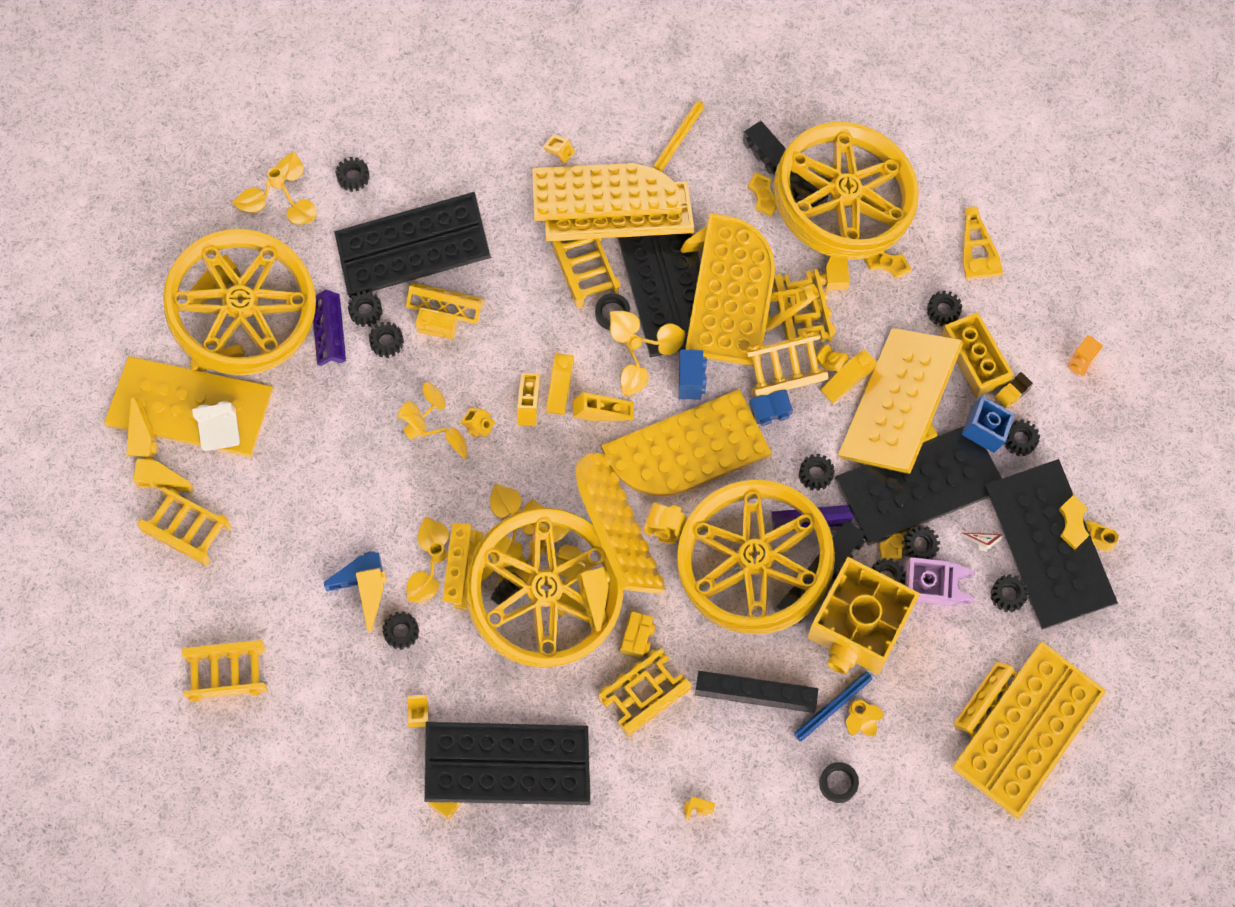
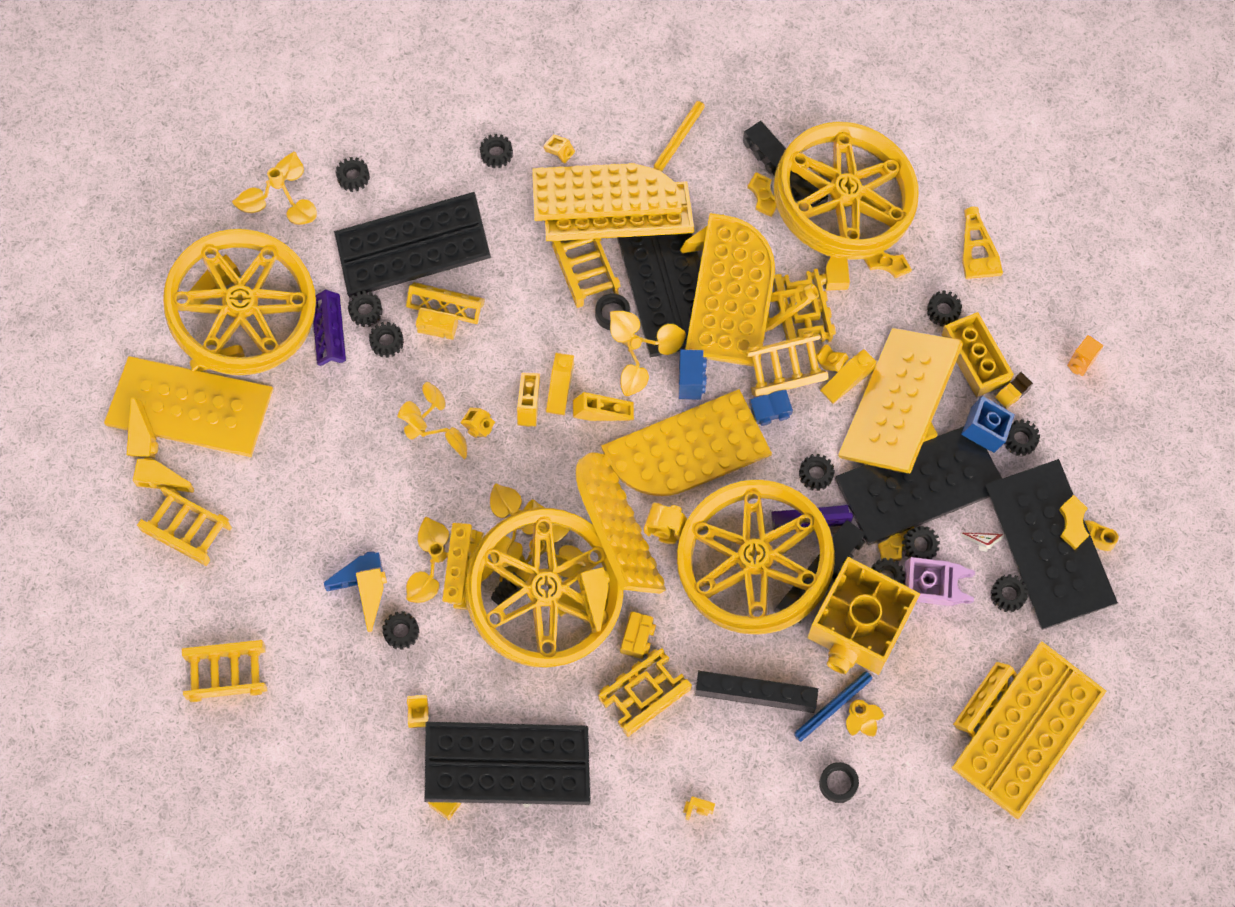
white bracket [192,401,240,451] -> none
none -> black tyre [480,134,513,169]

